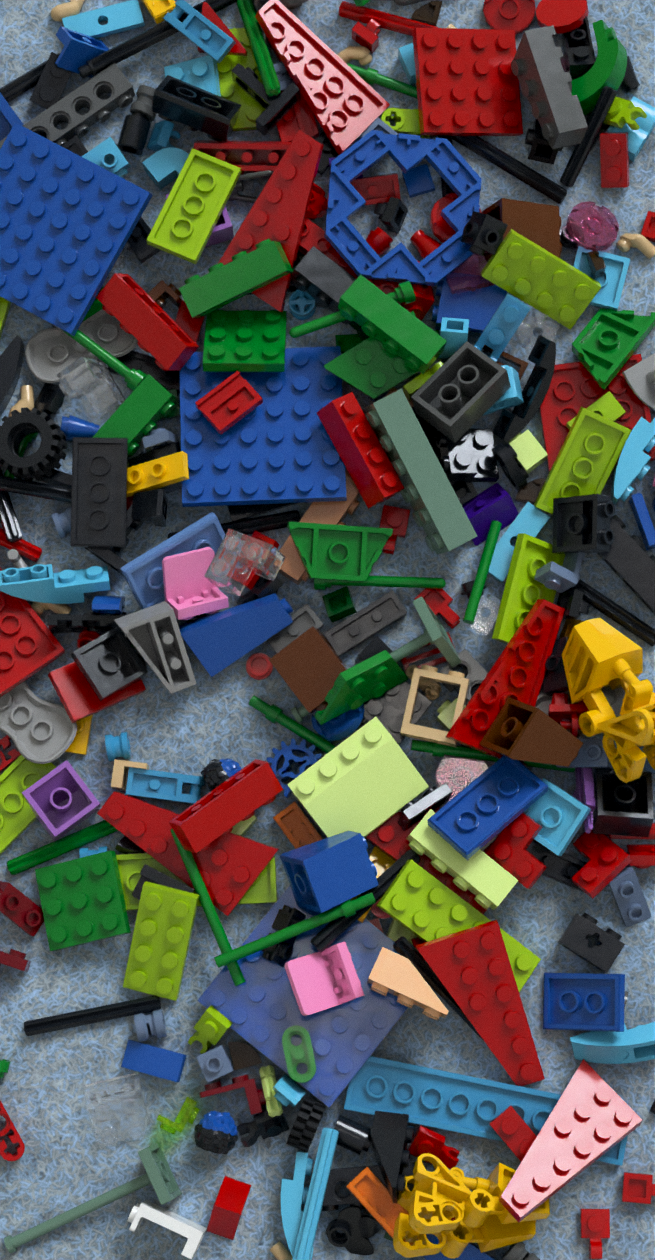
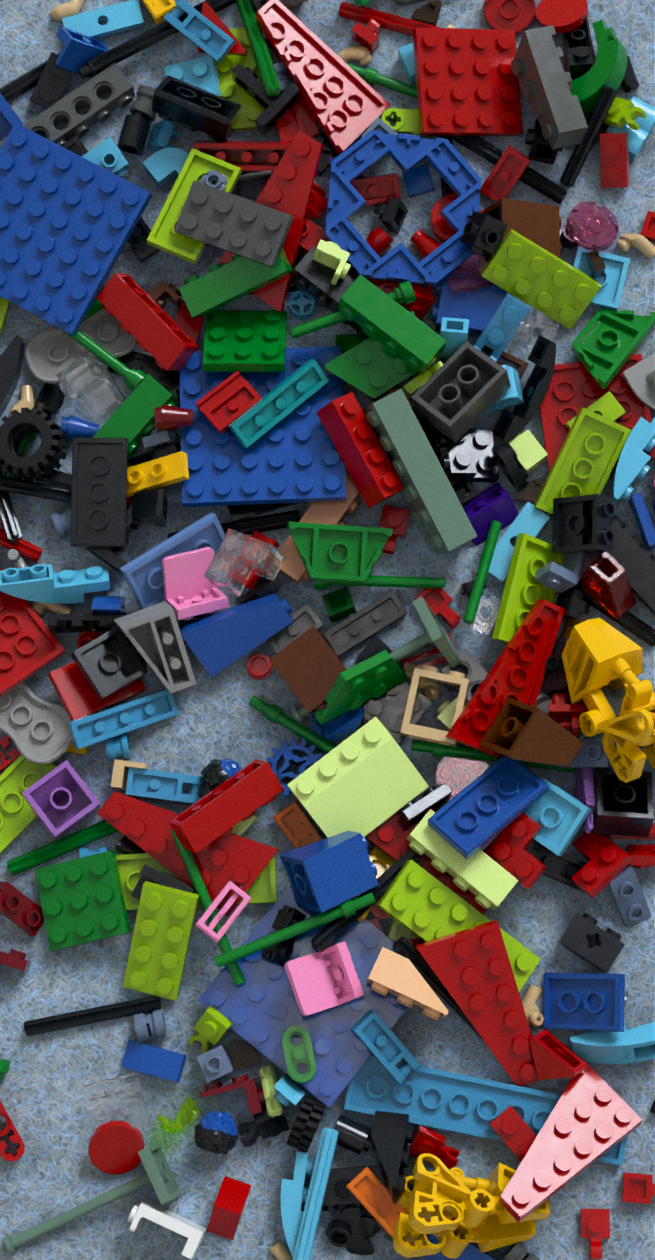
none -> dark azure plate [67,689,179,749]
none -> red tile [88,1121,145,1174]
none -> dark red cone [154,404,193,432]
none -> dark grey plate [174,181,294,269]
none -> bright pink tile [194,881,251,943]
none -> sand blue plate [200,170,227,191]
none -> teal plate [228,359,329,448]
none -> yellowish green bracket [312,239,351,285]
none -> dark azure plate [351,1009,421,1086]
none -> red plate [480,145,532,202]
none -> tan arm [522,984,544,1027]
none -> red slope [530,1029,588,1080]
none -> clear red slope [579,552,636,620]

